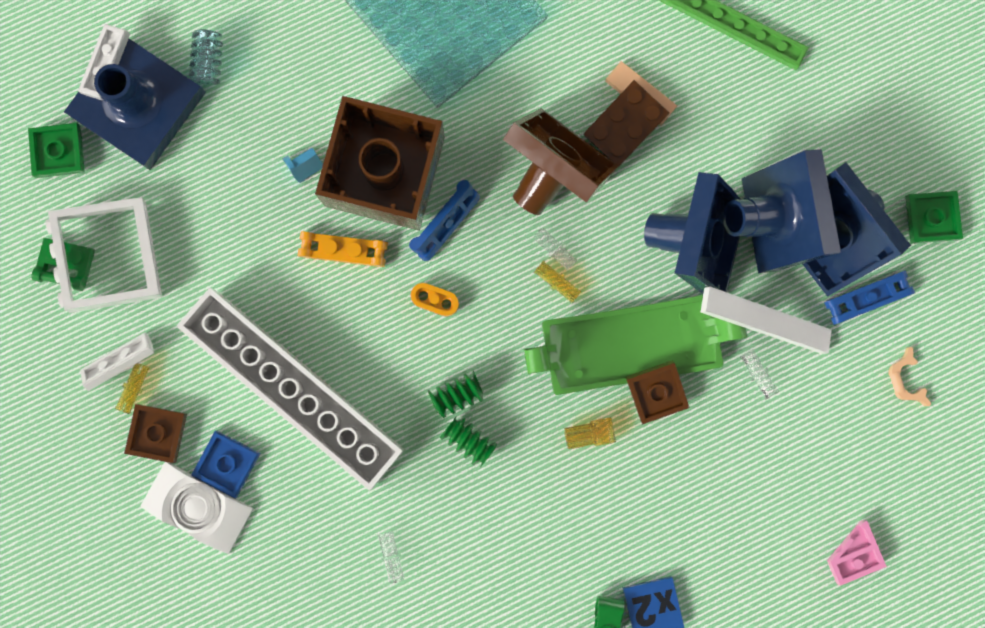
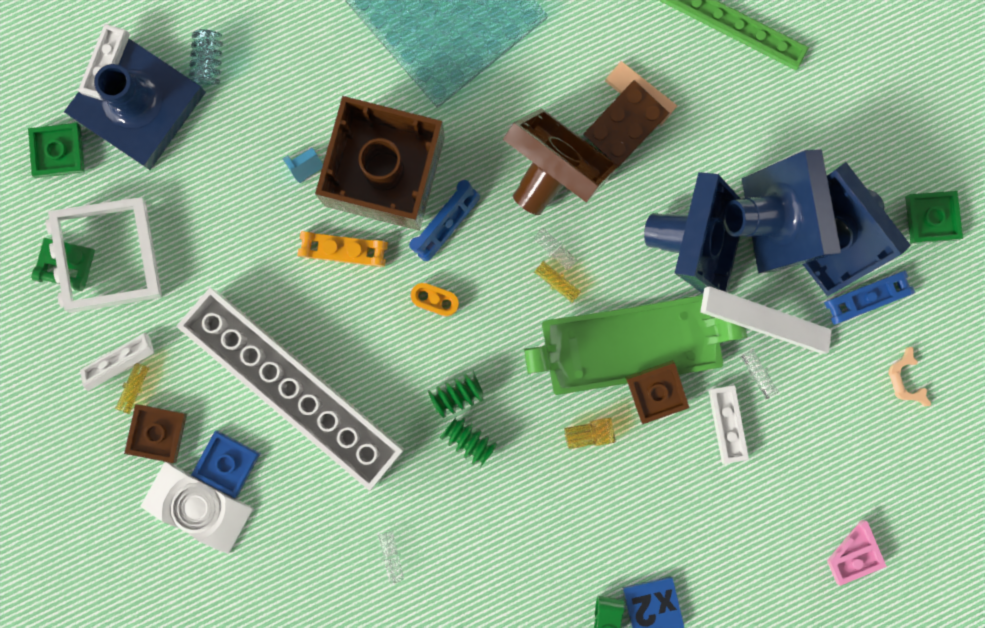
none -> white plate [708,385,749,464]

